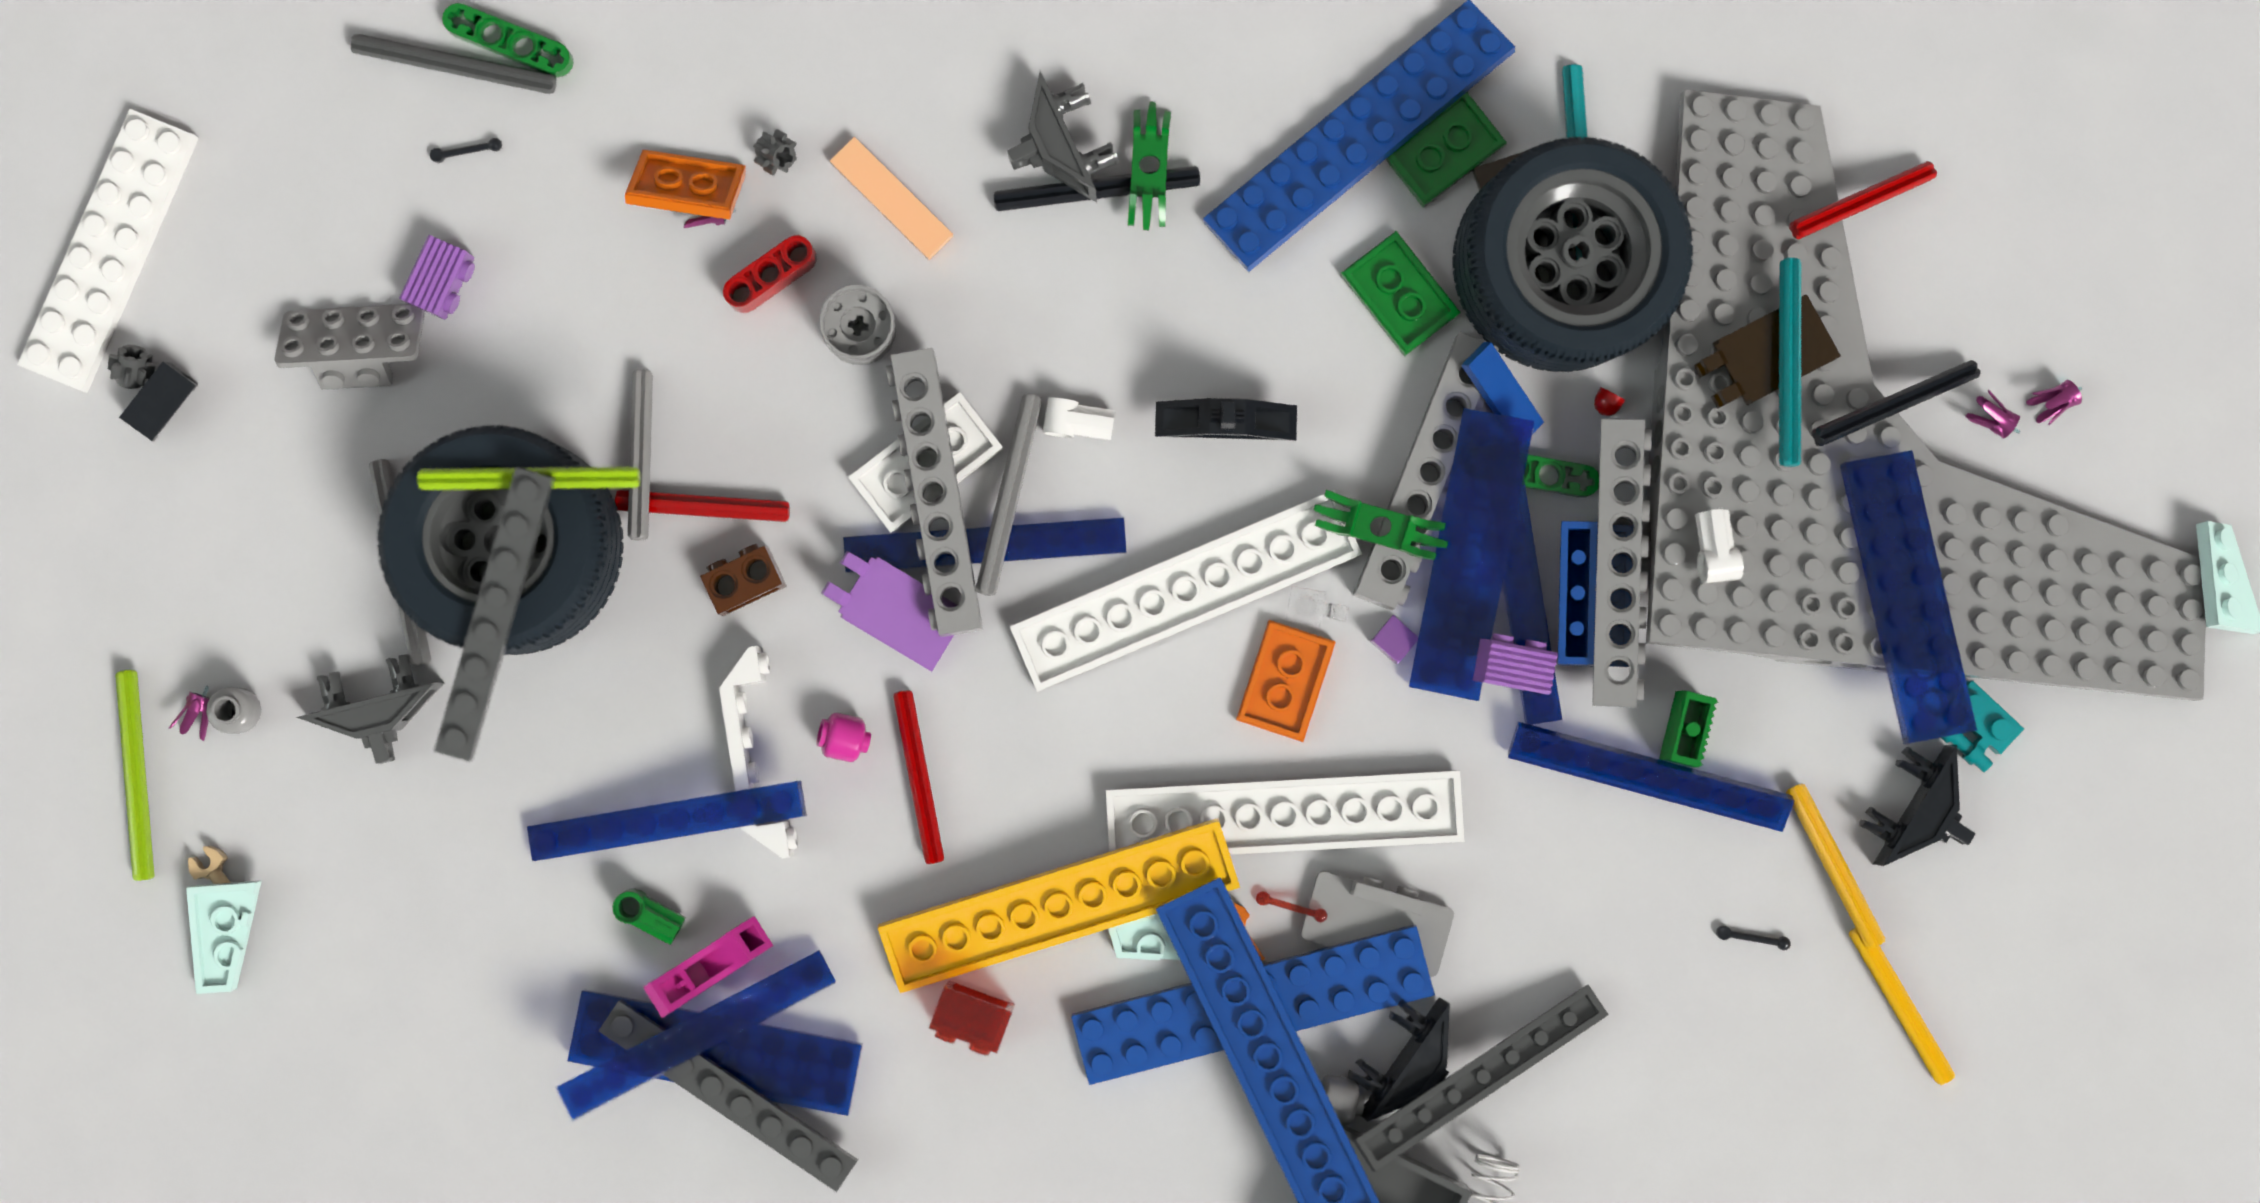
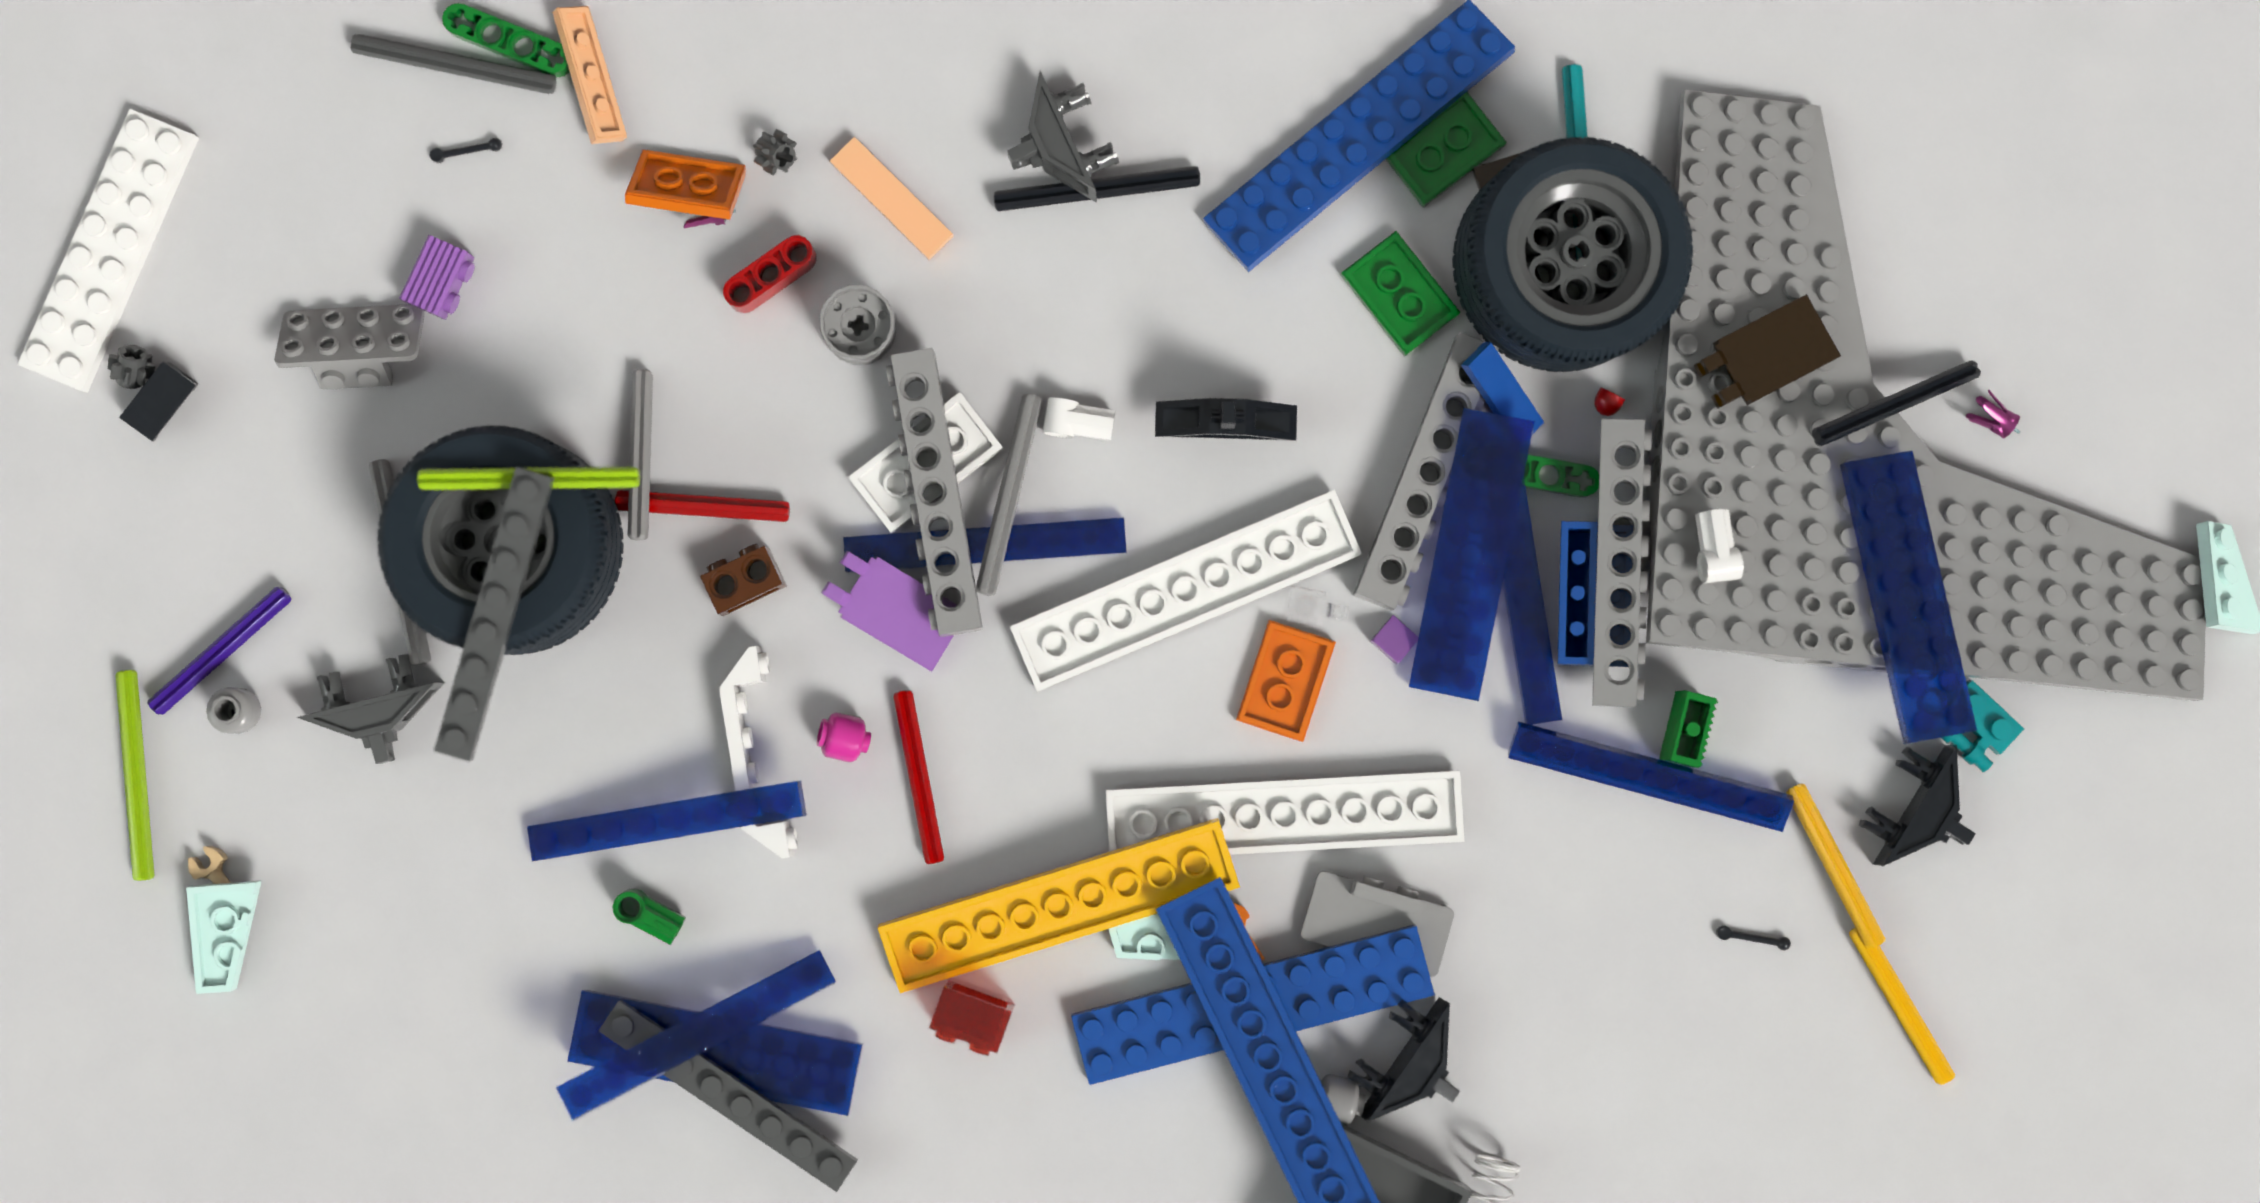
flat silver piece [168,686,210,741] -> none
dark pink arch [643,916,774,1018] -> none
green piece [1128,102,1171,231] -> none
clear red hinge [1256,891,1328,923] -> none
green piece [1314,489,1448,560] -> none
dark grey plate [1353,984,1609,1172] -> none
medium lavender brick [1473,633,1558,695] -> none
teal axle [1779,257,1801,467] -> none
red axle [1789,161,1937,239] -> none
flat silver piece [2026,380,2082,425] -> none
none -> dark purple axle [147,587,291,715]
none -> light nougat tile [552,6,627,144]

